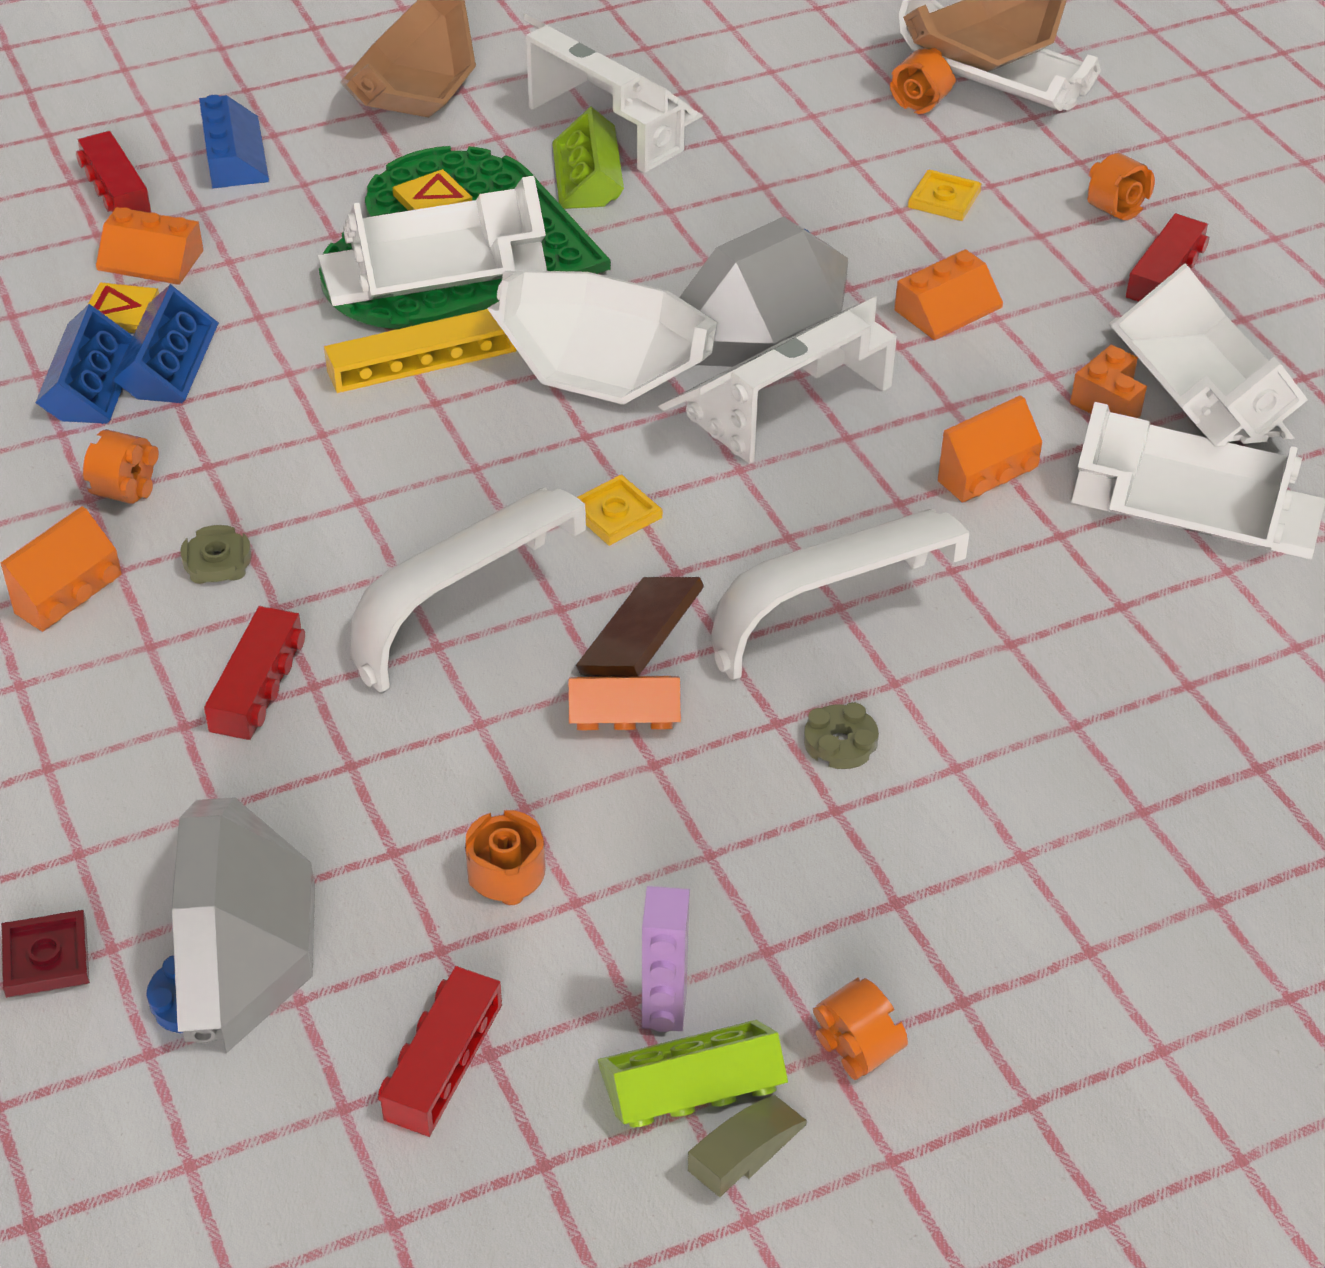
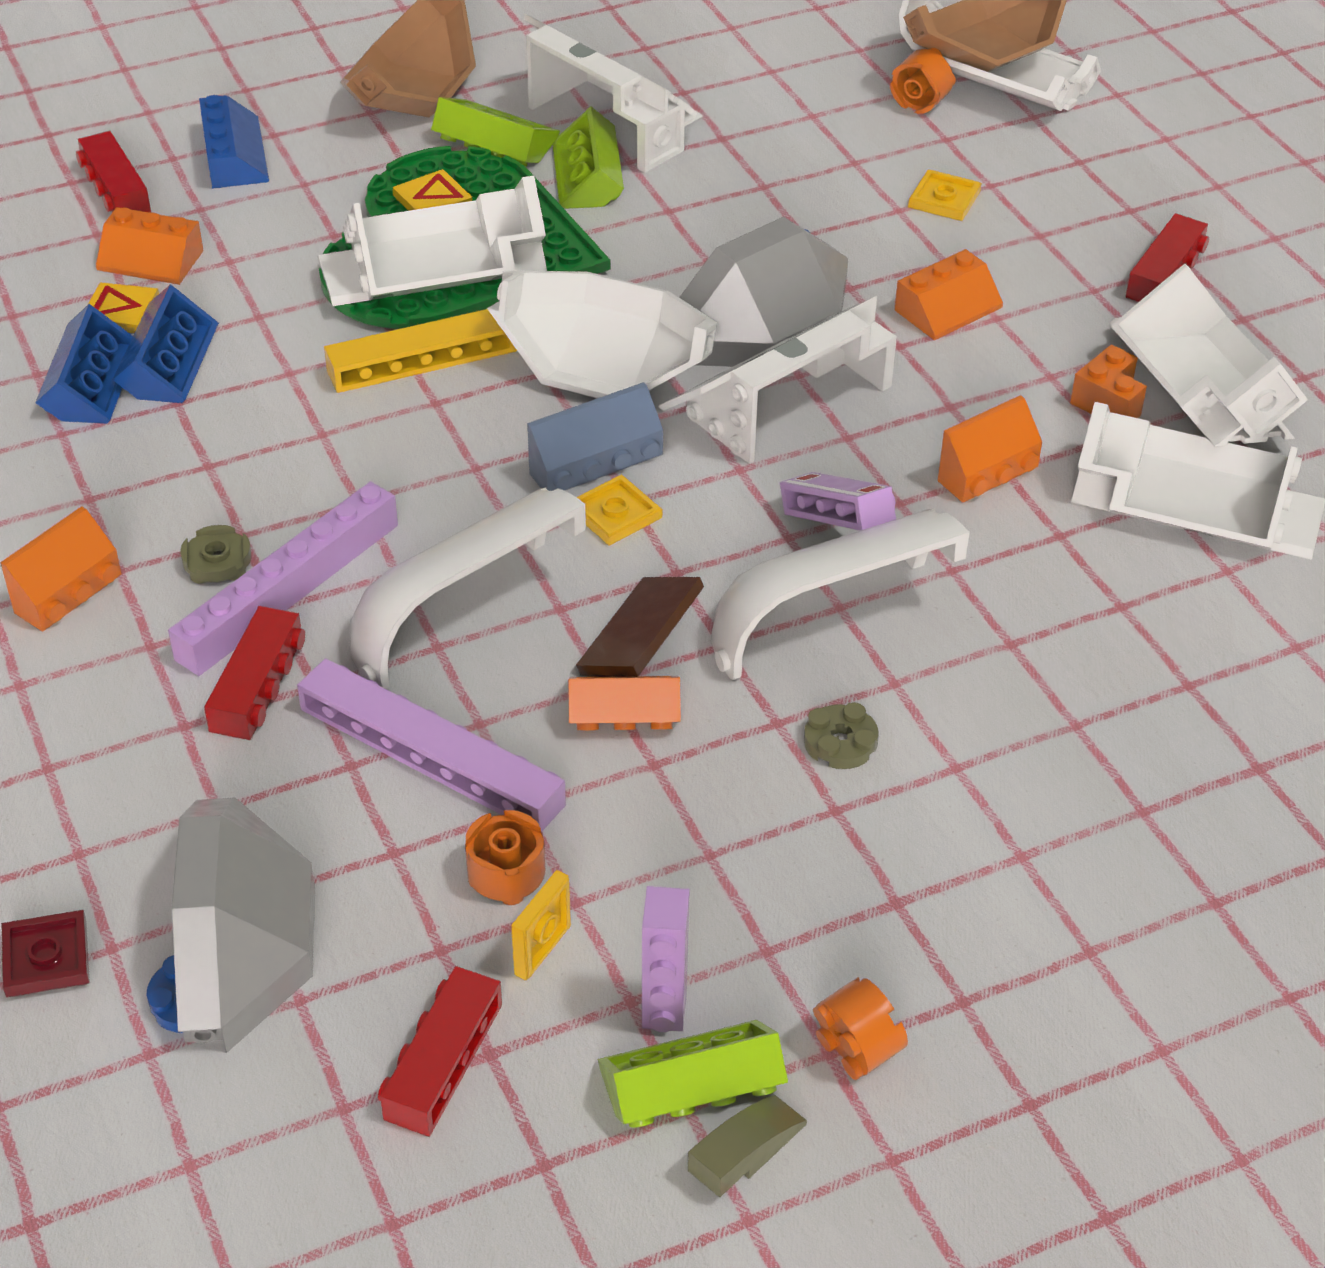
orange brick [83,429,159,503] -> none
orange brick [1087,153,1155,220] -> none
none -> lavender brick [168,481,398,676]
none -> lavender brick [297,658,566,832]
none -> lime slope [431,97,560,167]
none -> yellow tile [511,869,571,980]
none -> sand blue slope [527,382,663,491]
none -> lavender brick [780,472,896,531]

